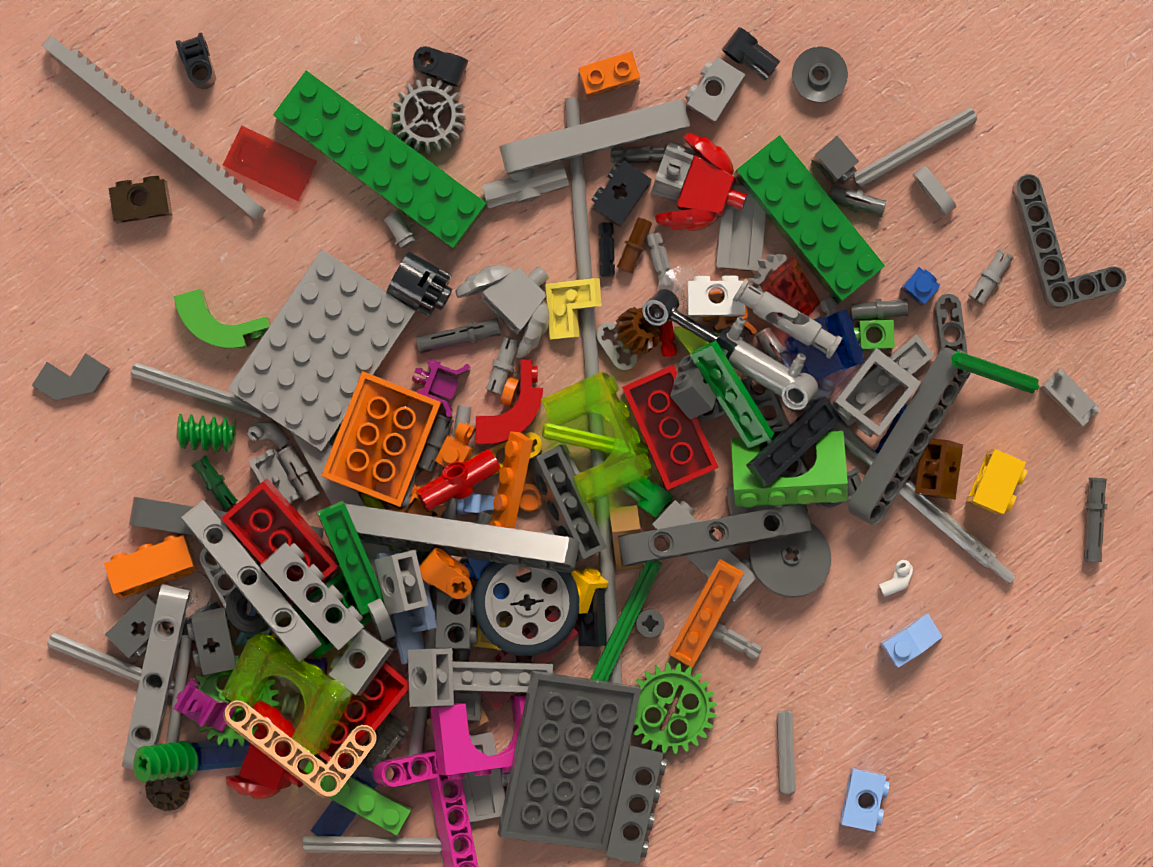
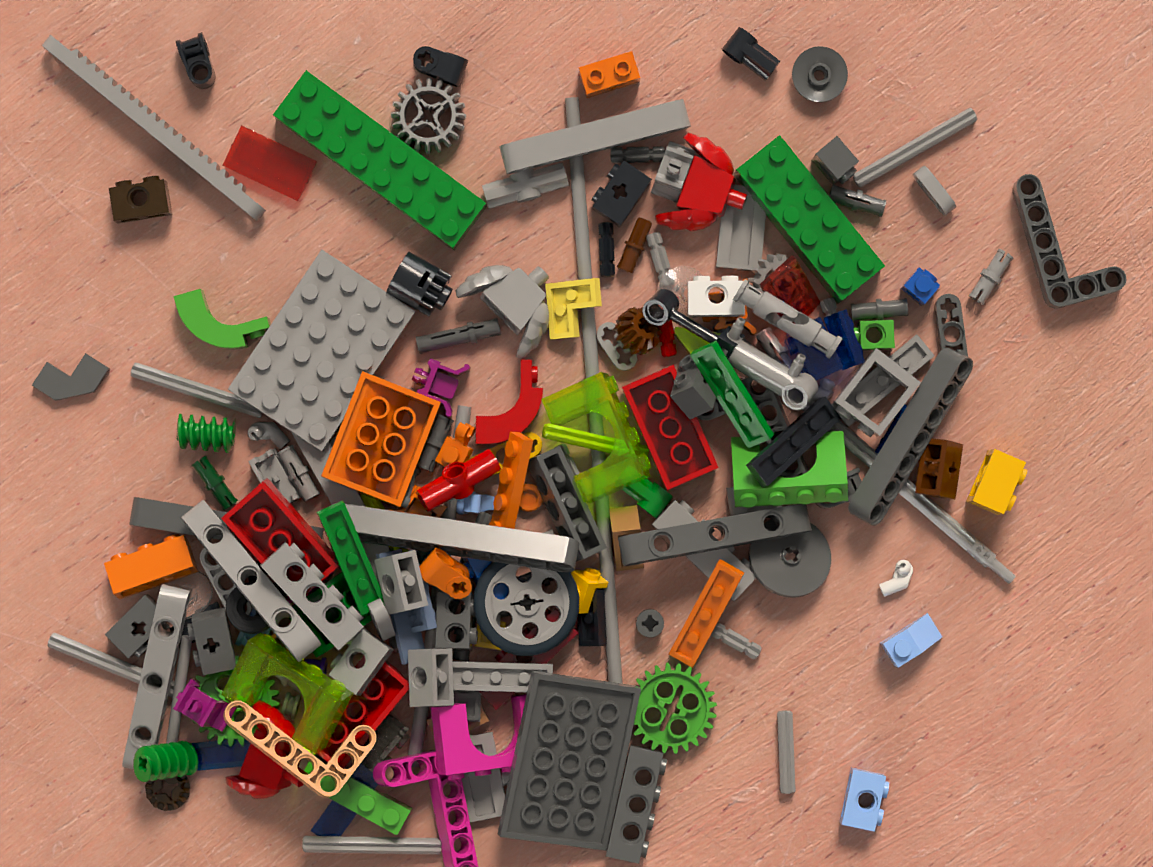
light grey pin [384,212,416,249] -> none
light grey pin [485,337,520,395] -> none
orange tile [501,377,520,407] -> none
green axle [590,561,662,681] -> none
light grey brick [685,57,745,125] -> none
green axle [950,351,1040,393] -> none
light grey hinge [1040,368,1100,427] -> none
dark grey pin [1084,477,1108,562] -> none

